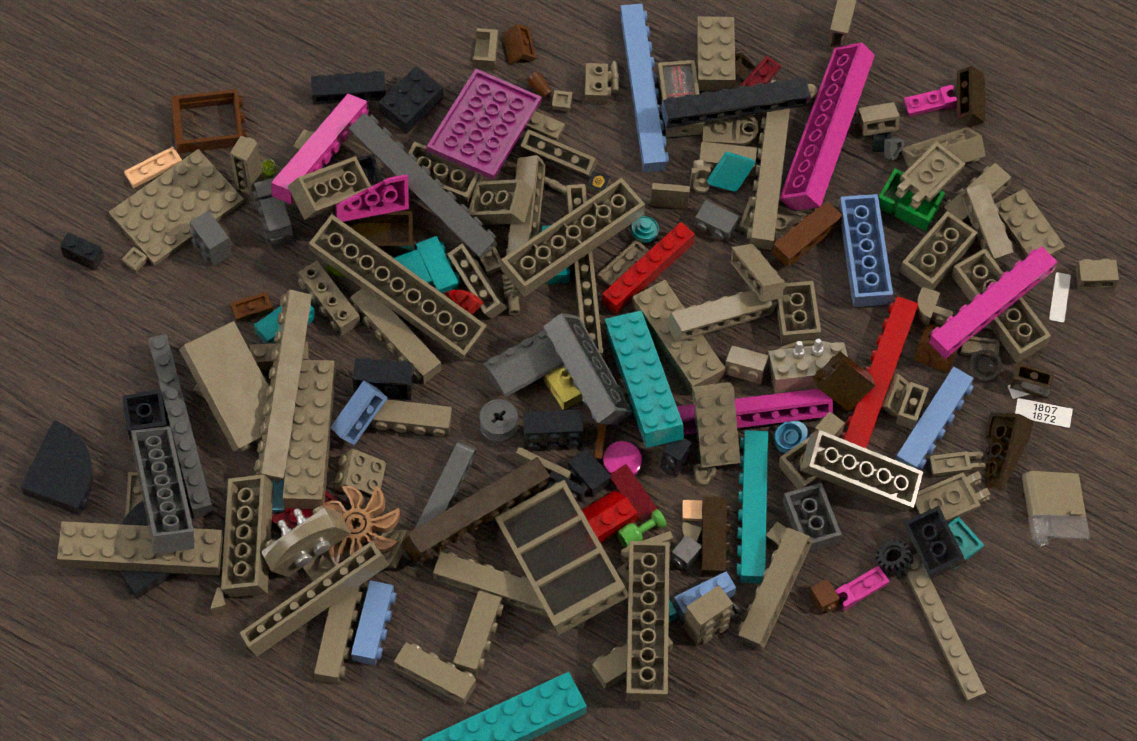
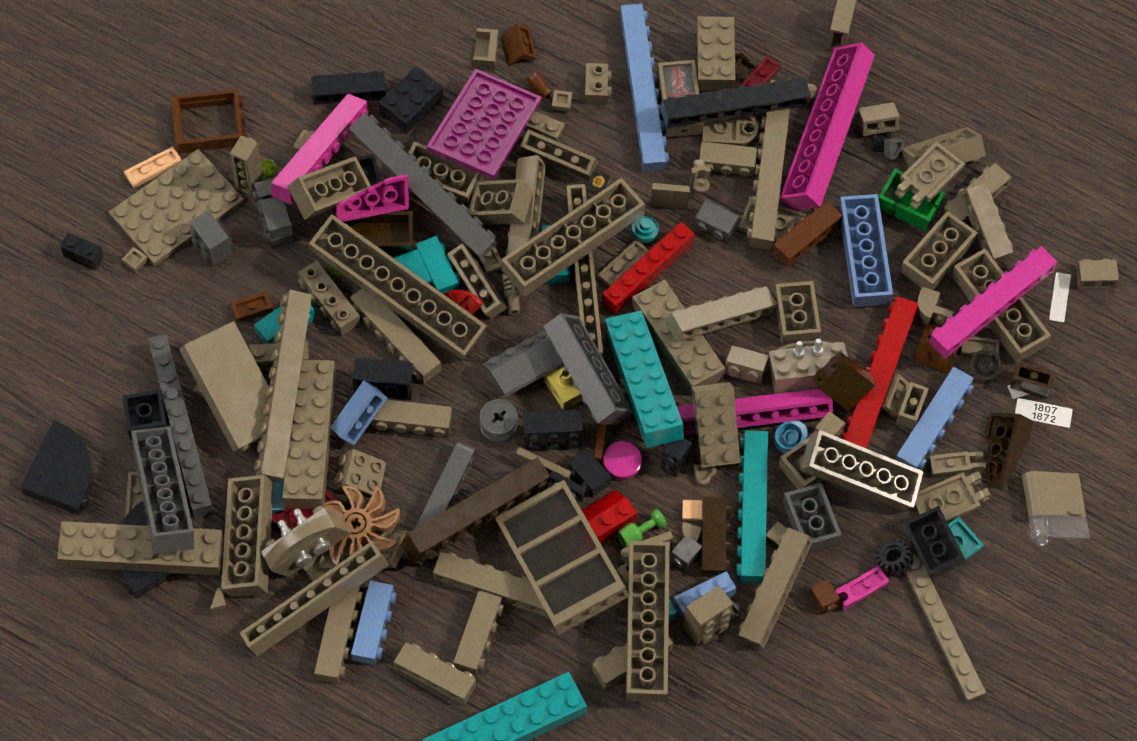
dark tan piece [544,176,566,194] -> none
dark red sticker [610,464,658,522] -> none
dark tan piece [611,61,619,93] -> none
teal tile [707,151,756,192] -> none
dark tan brick [731,243,785,302] -> none
dark pink plate [904,85,957,117] -> none
dark brown brick [957,66,985,128] -> none
dark tan plate [995,189,1065,257] -> none

